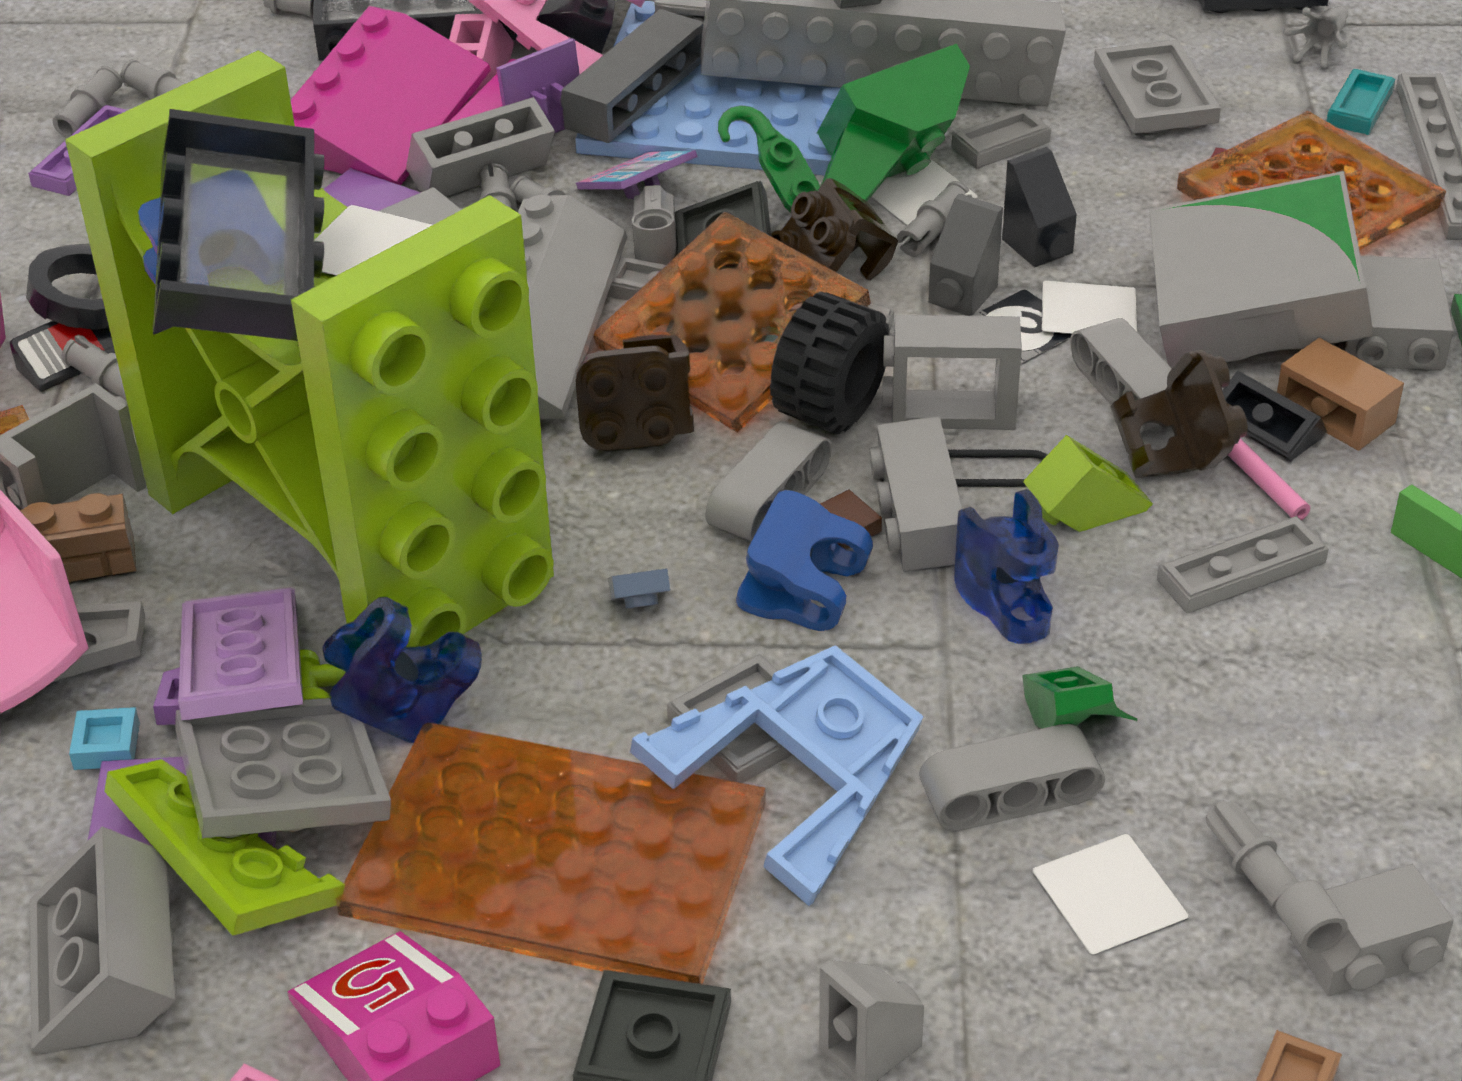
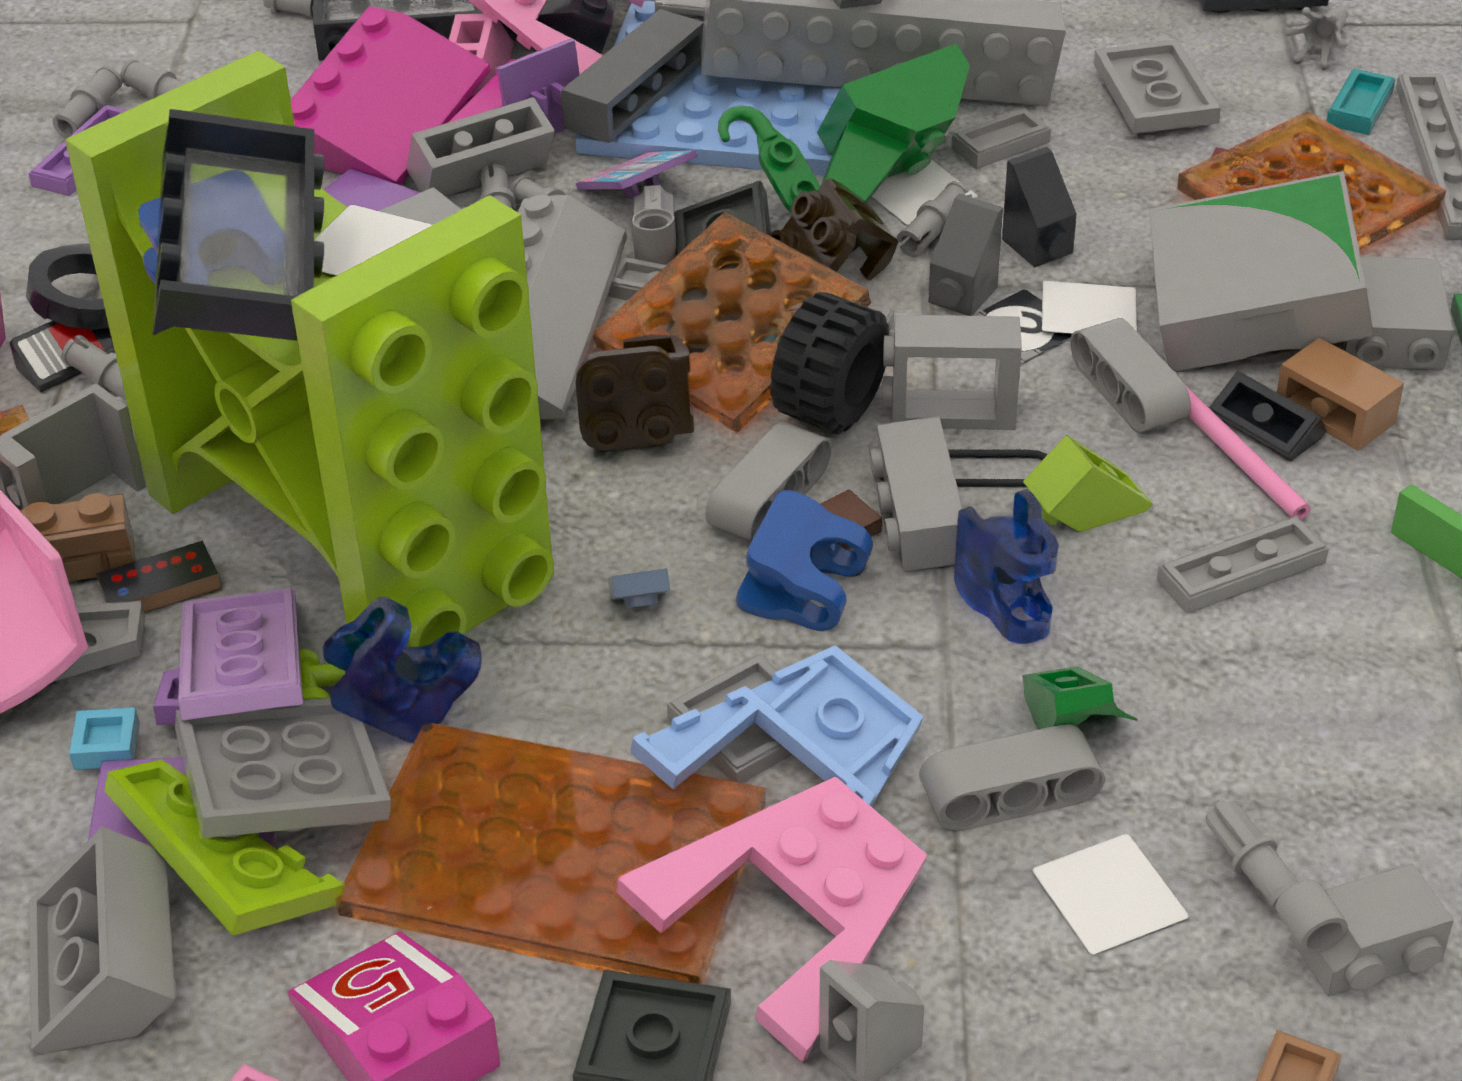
dark brown piece [1110,350,1248,478] -> none
none -> black tile [96,540,221,612]
none -> bright pink wing [616,776,927,1063]

